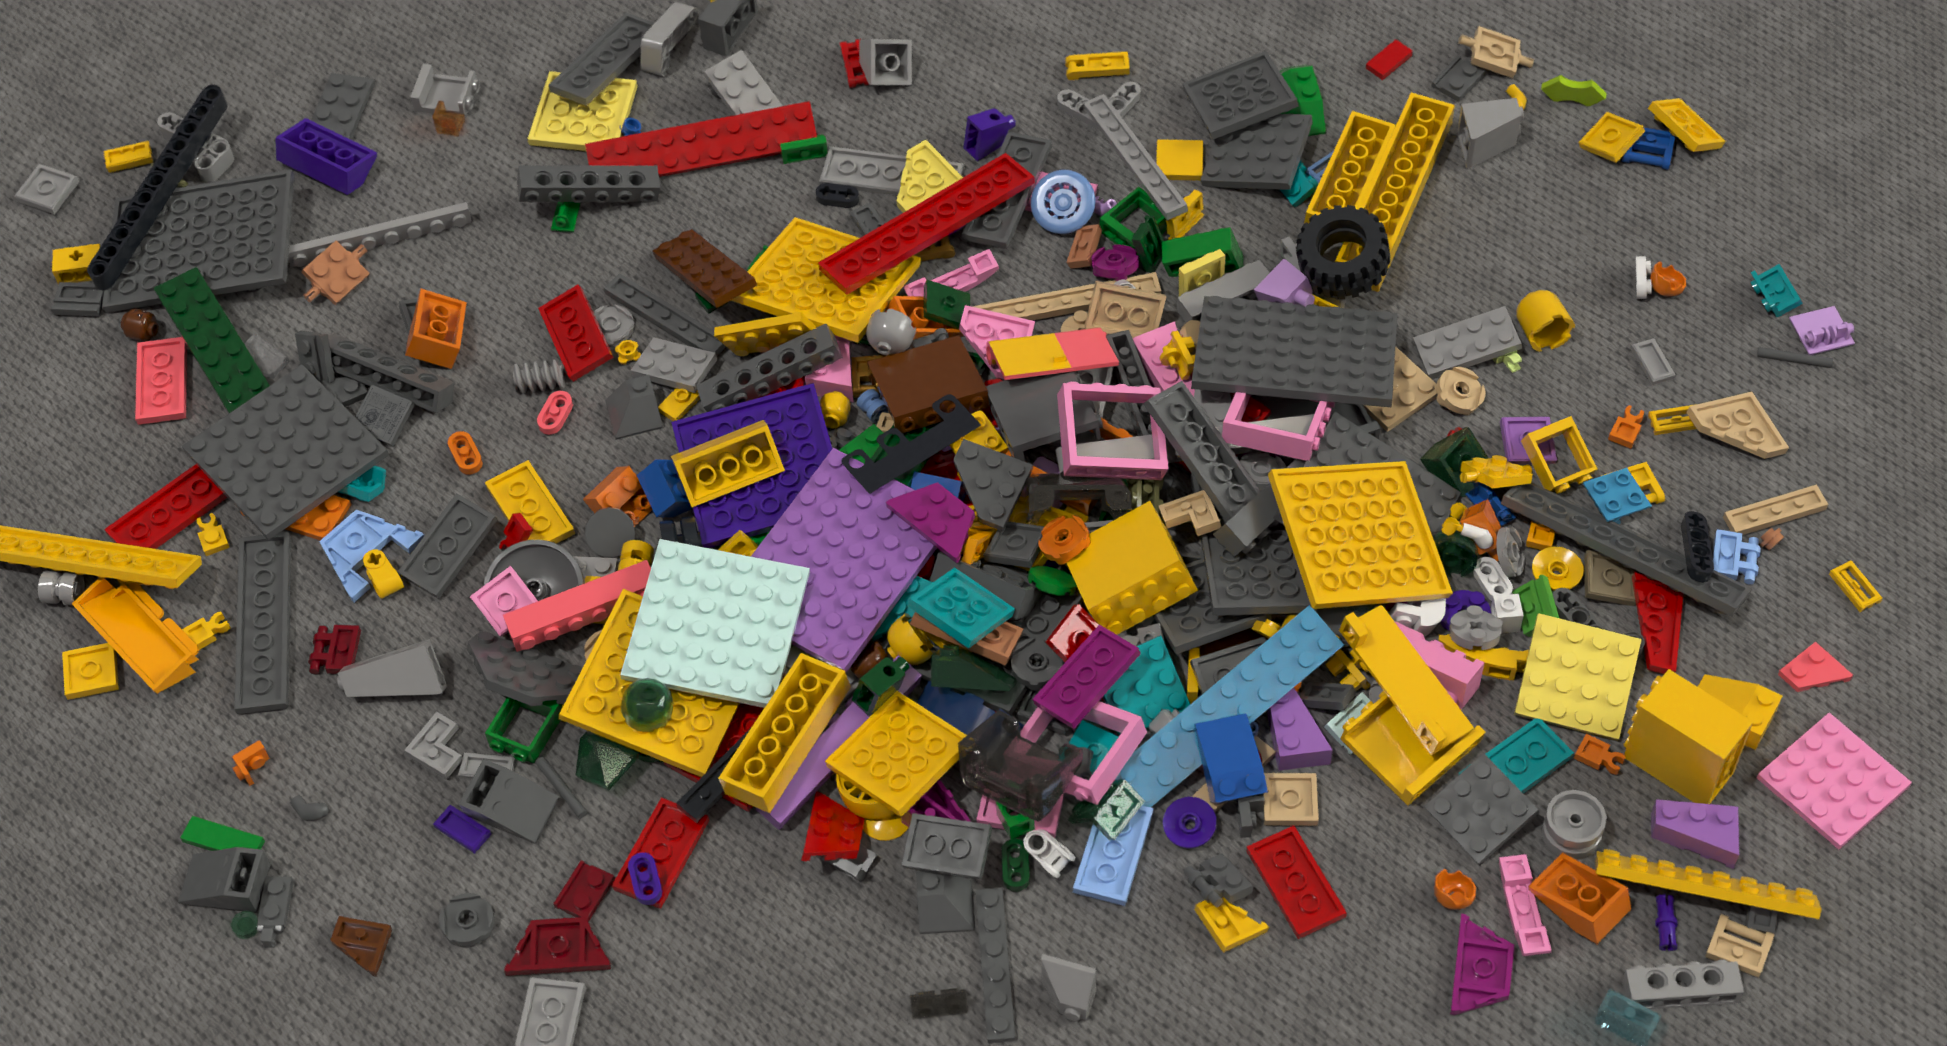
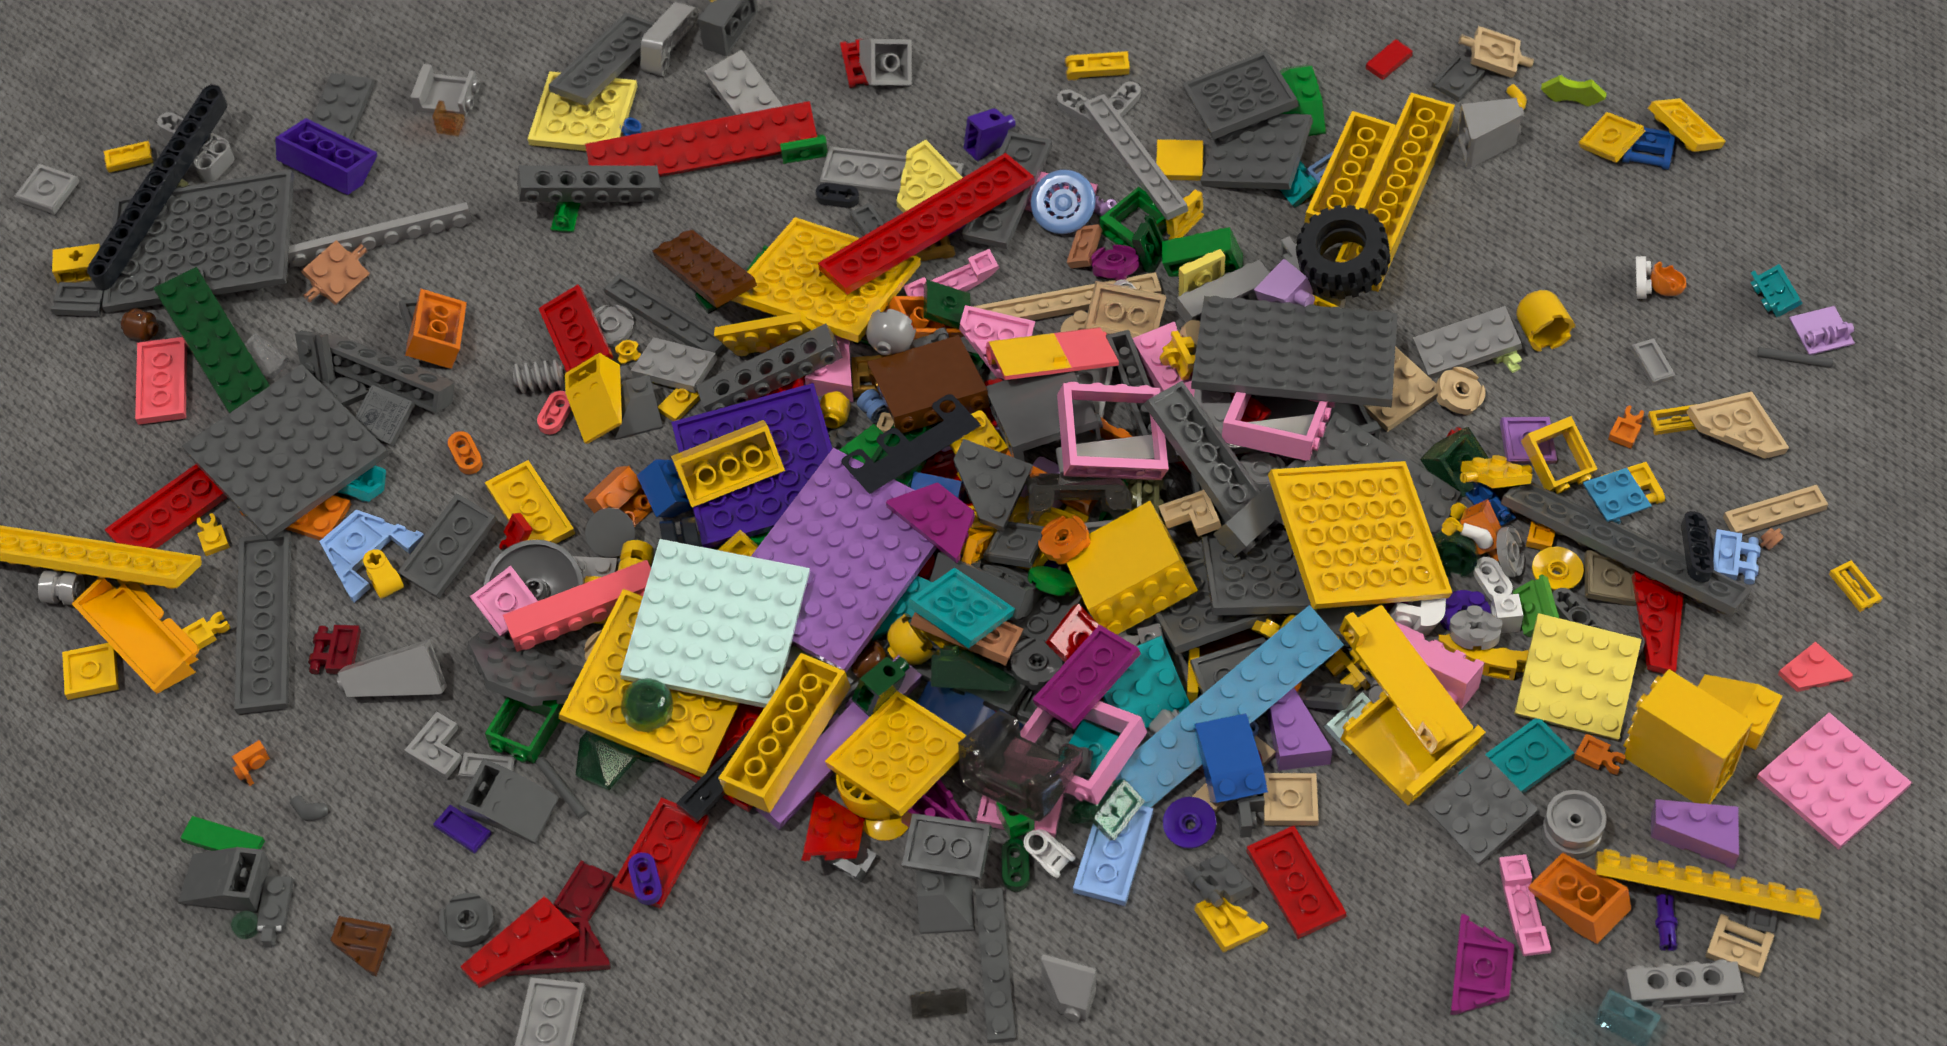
orange hair [1434,869,1476,910] -> none
none -> red wing [460,896,580,988]
none -> yellow slope [565,353,622,444]

